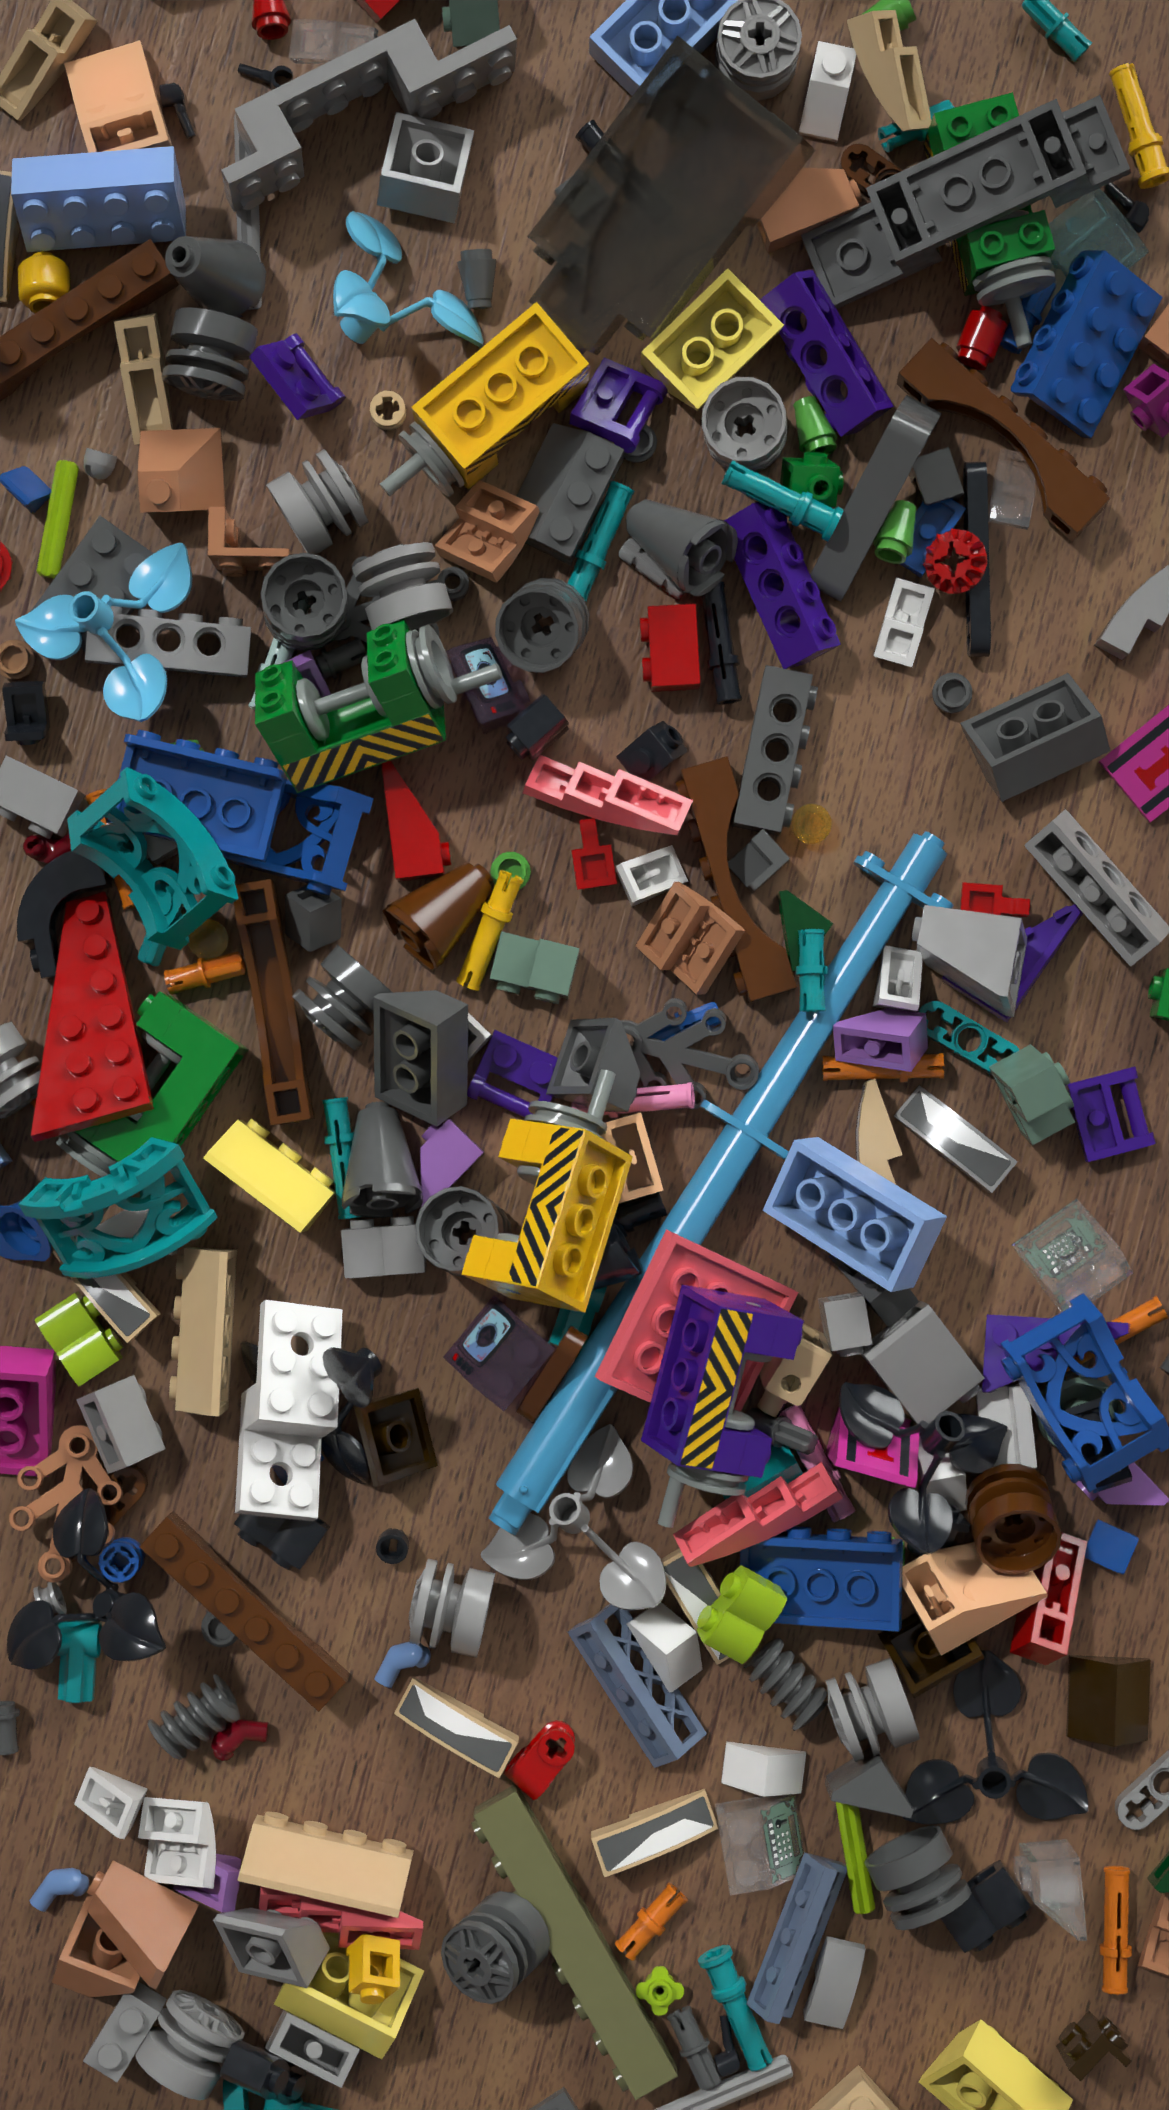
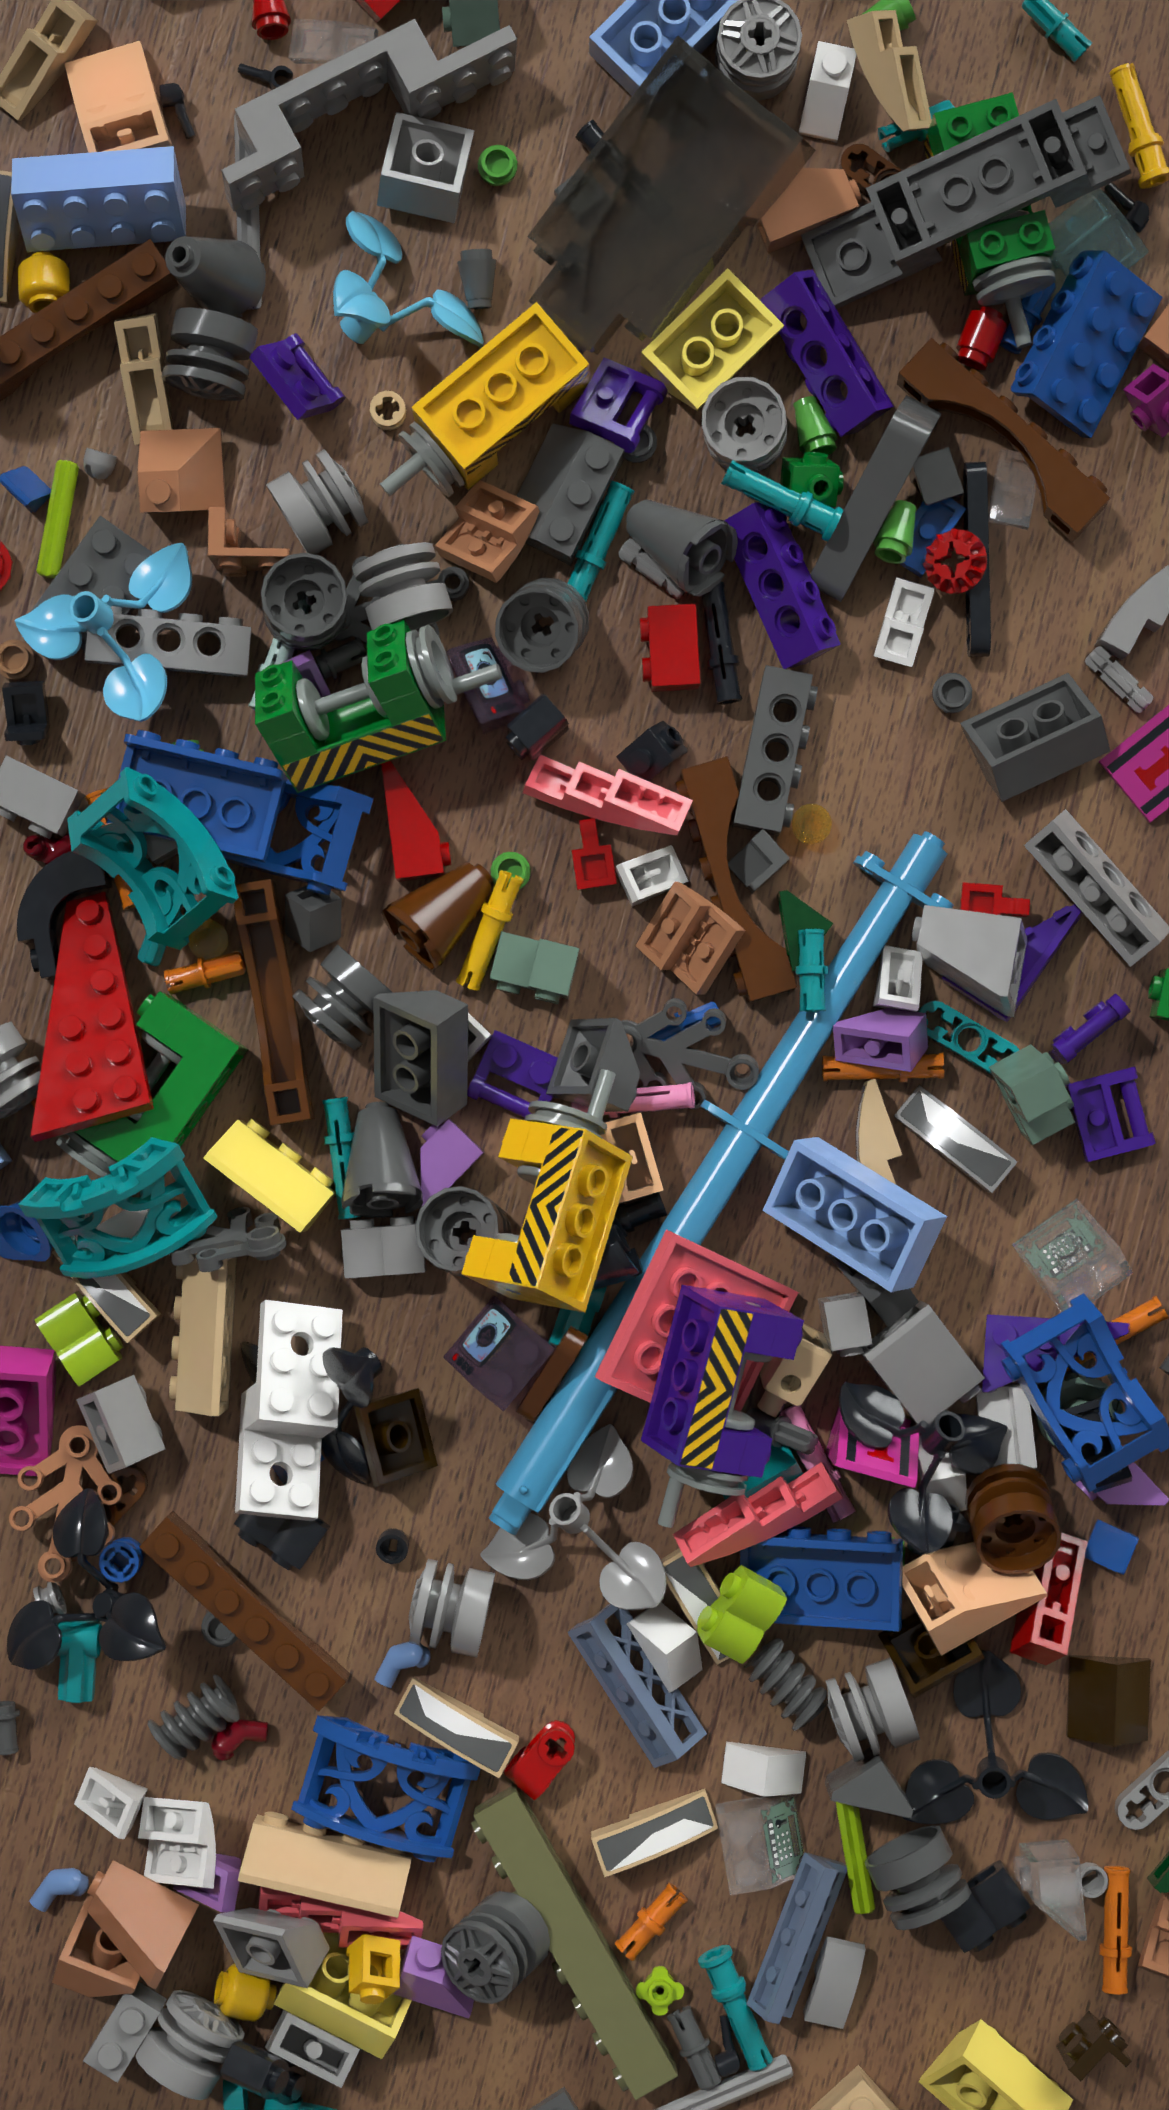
none -> dark grey plant [170,1207,287,1272]
none -> yellow head [214,1963,277,2022]
none -> blue fence [291,1715,481,1862]
none -> medium lavender slope [393,1935,474,2019]
none -> bright green plate [478,145,518,186]
none -> dark purple plate [1048,994,1131,1064]
none -> light grey hinge [1072,1862,1108,1898]
none -> light grey axle [1085,646,1154,713]

